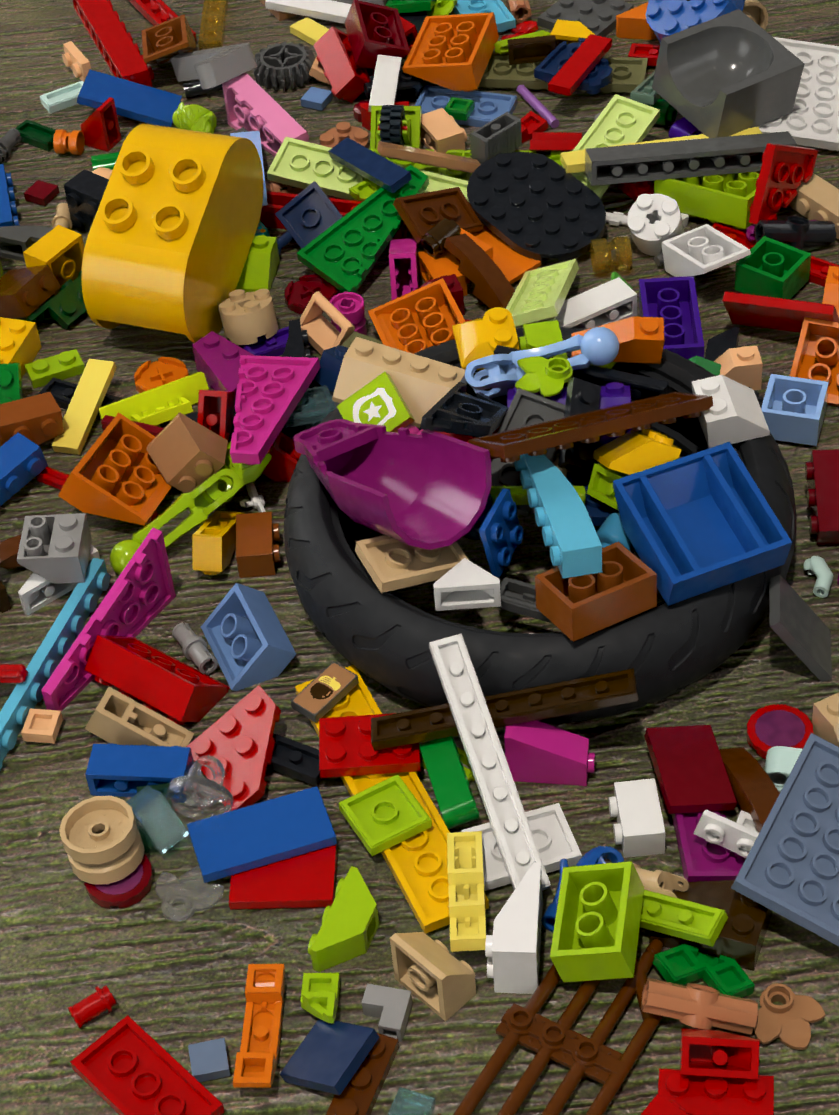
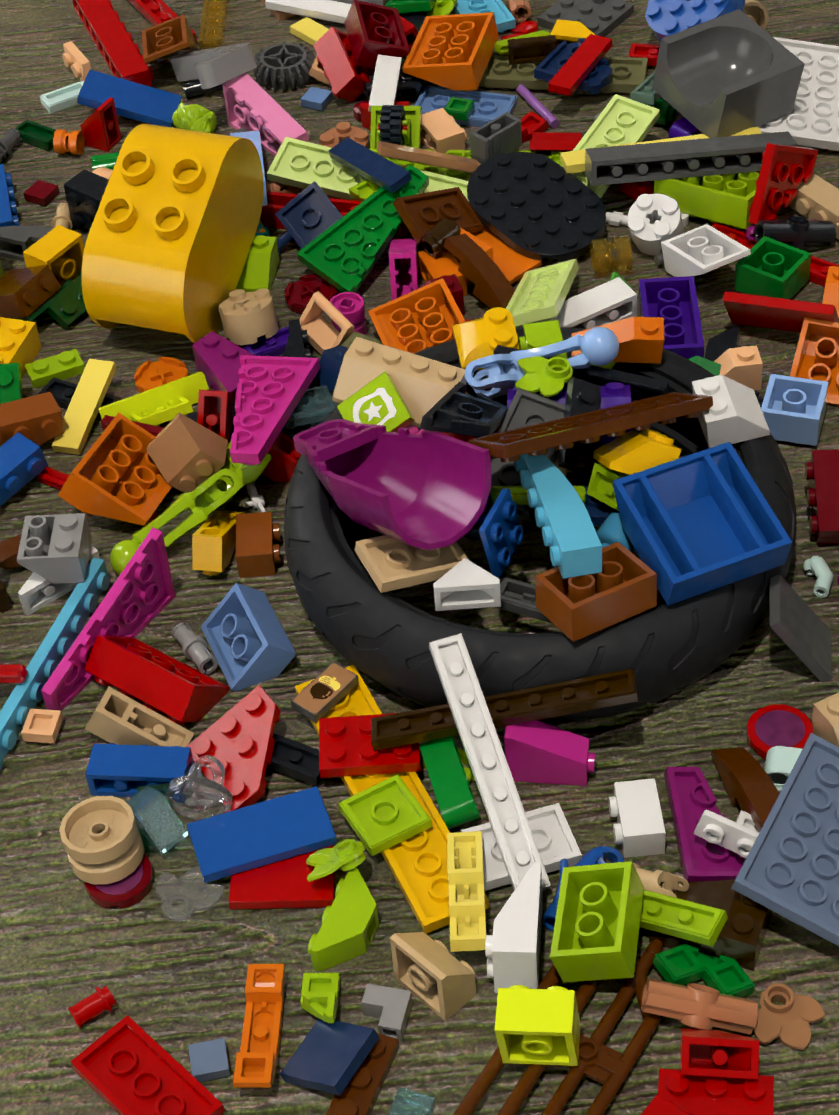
orange slope [616,2,657,40] -> none
dark red tile [644,725,737,814] -> none
none -> lime plate [306,839,366,882]
none -> neon yellow brick [495,985,581,1066]

